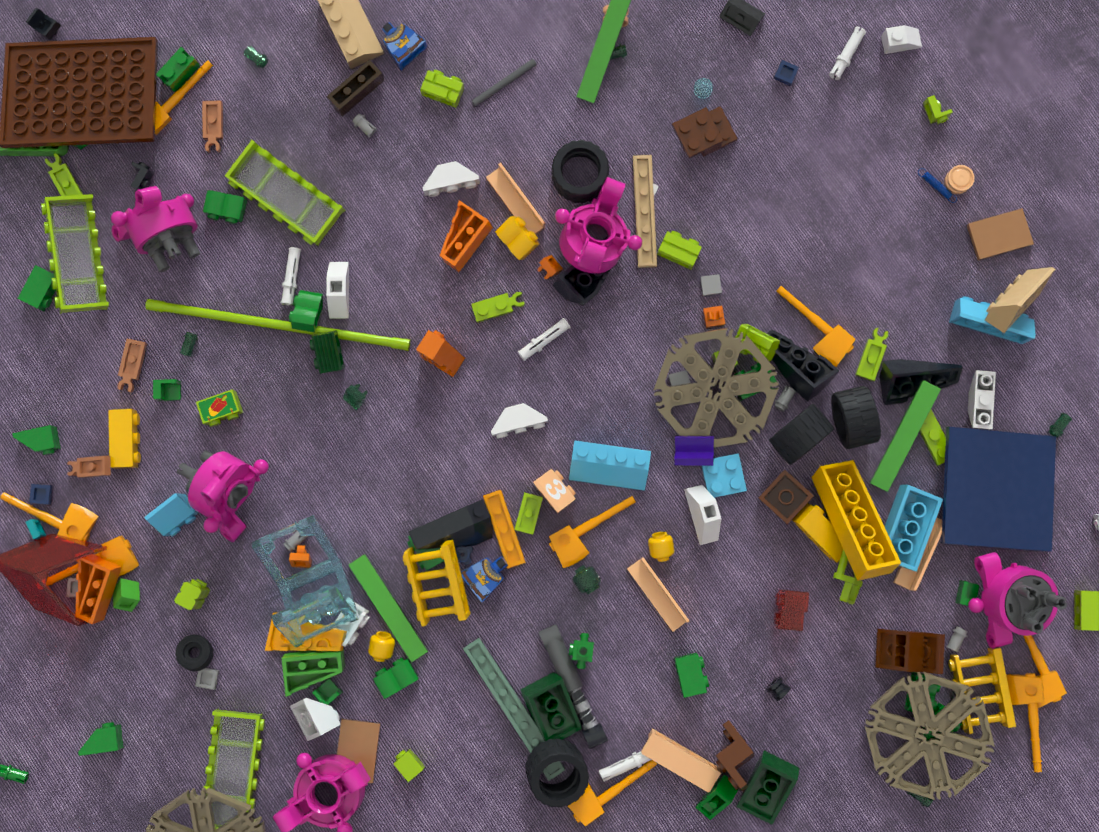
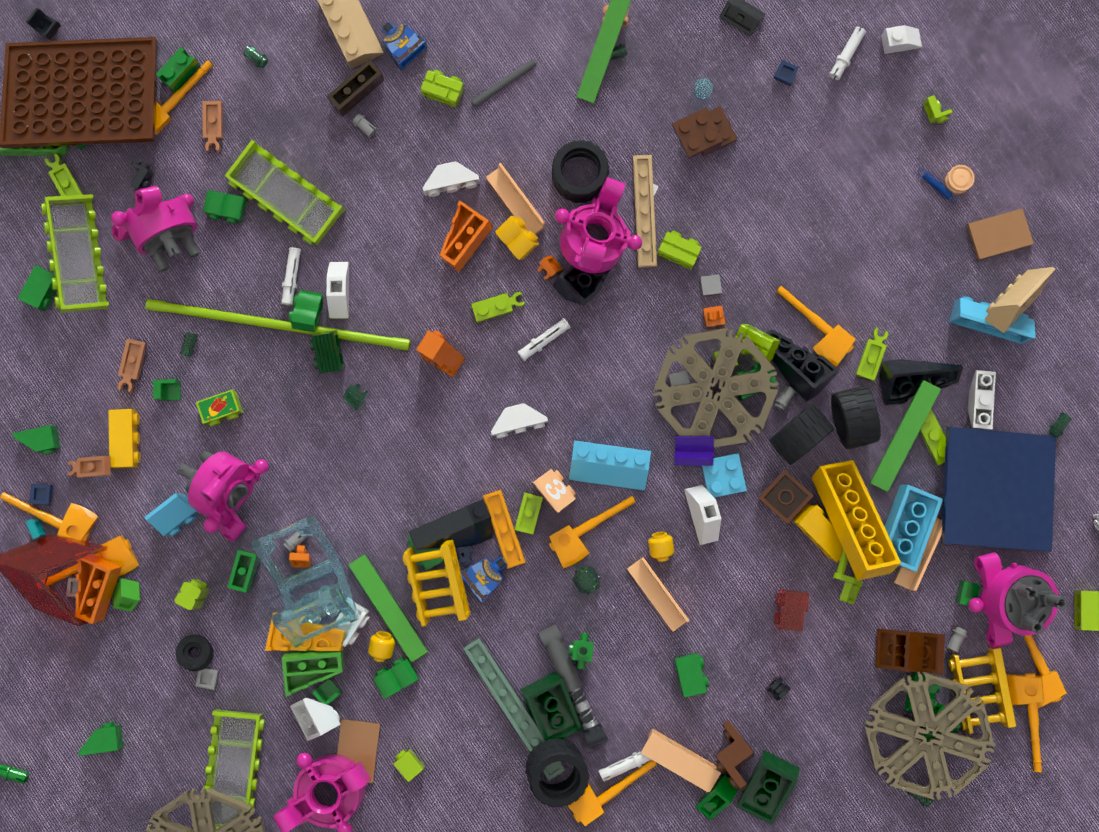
none -> green brick [227,550,261,593]

